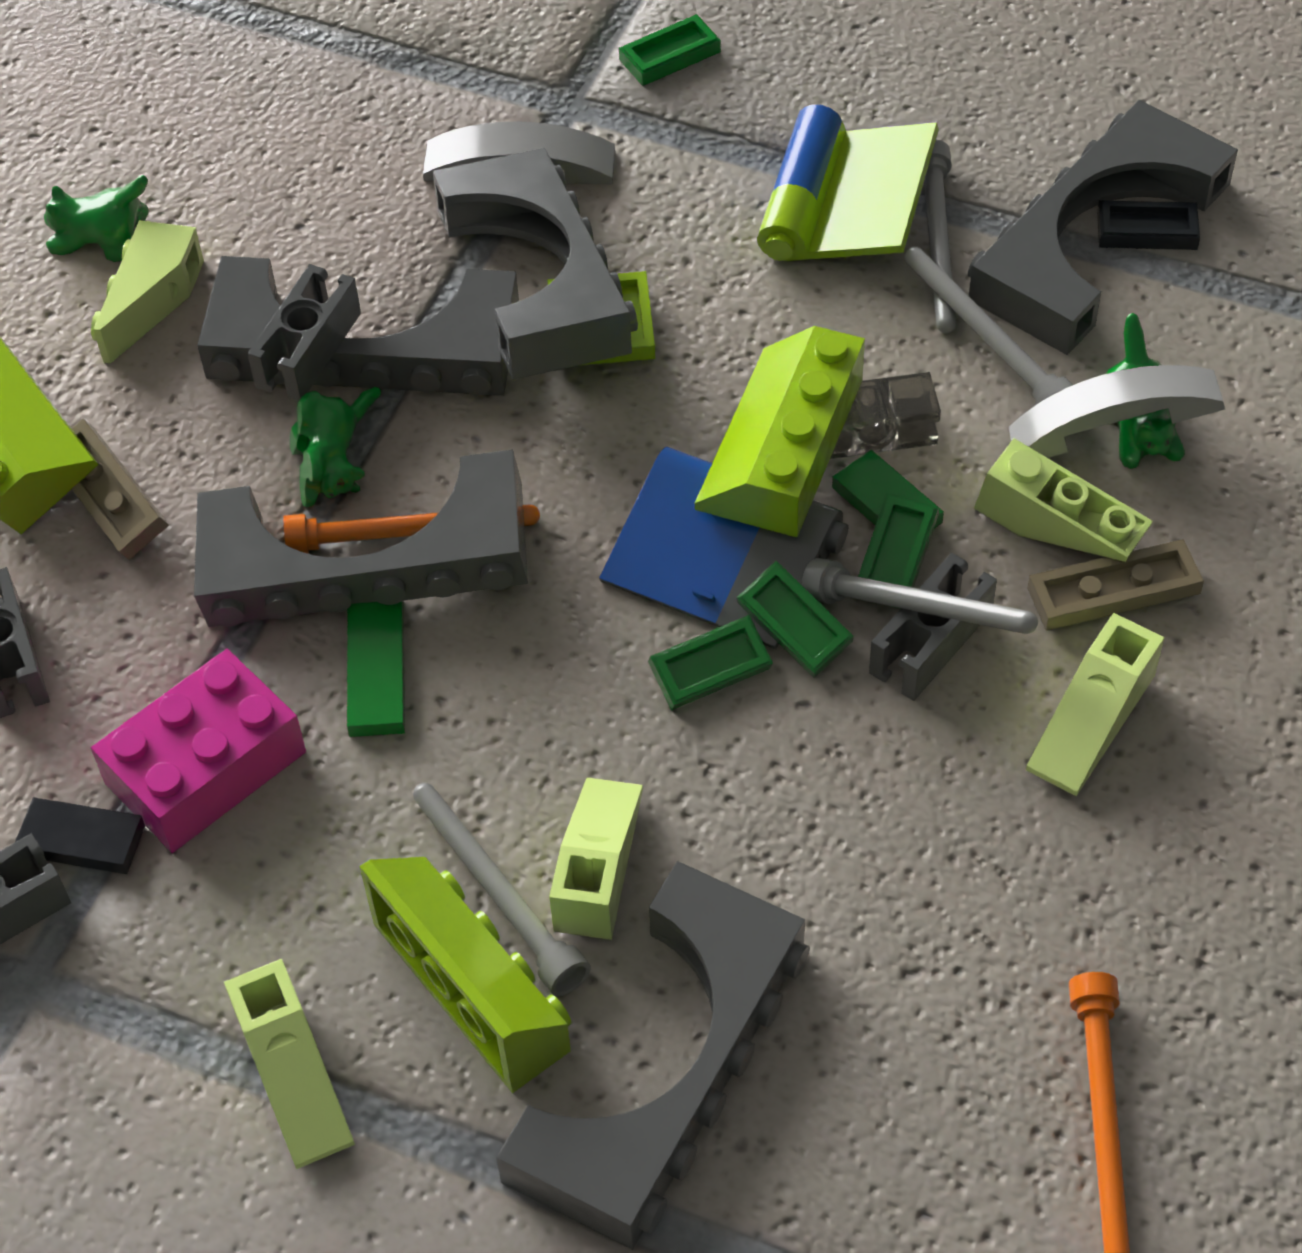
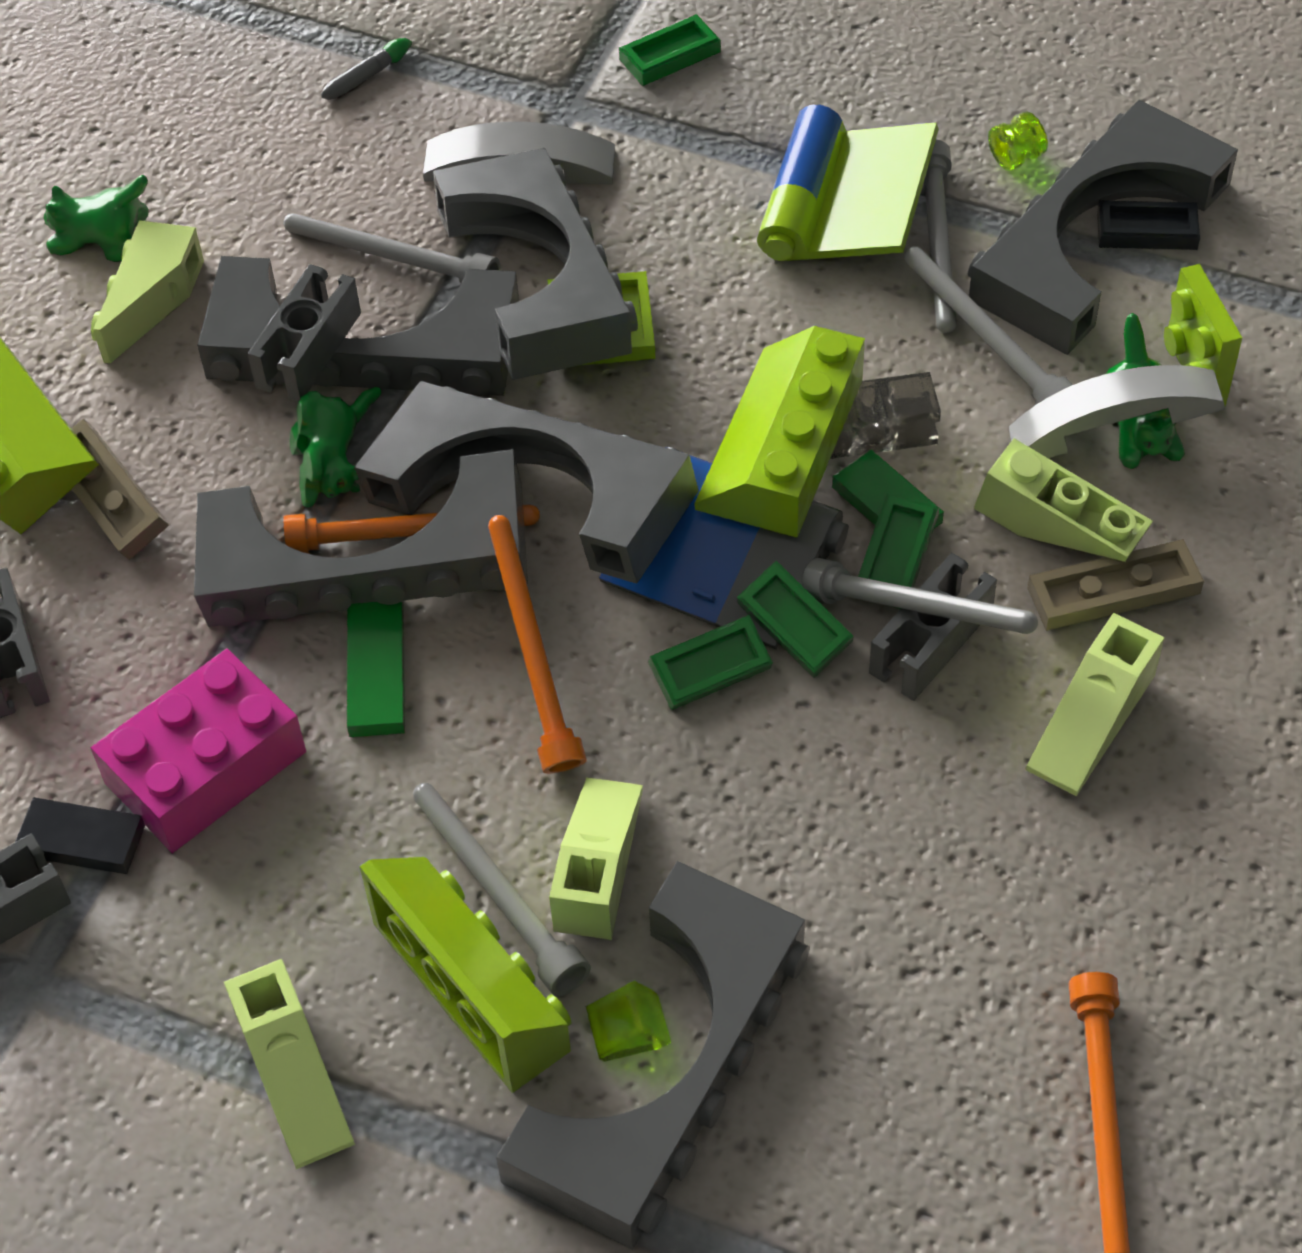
none -> light grey piece [283,213,501,284]
none -> dark grey piece [321,38,412,100]
none -> dark grey arch [354,381,699,584]
none -> orange piece [488,515,587,774]
none -> clear neon green slope [585,980,671,1062]
none -> clear neon green wheel [988,111,1048,171]
none -> lime plate [1164,264,1242,407]

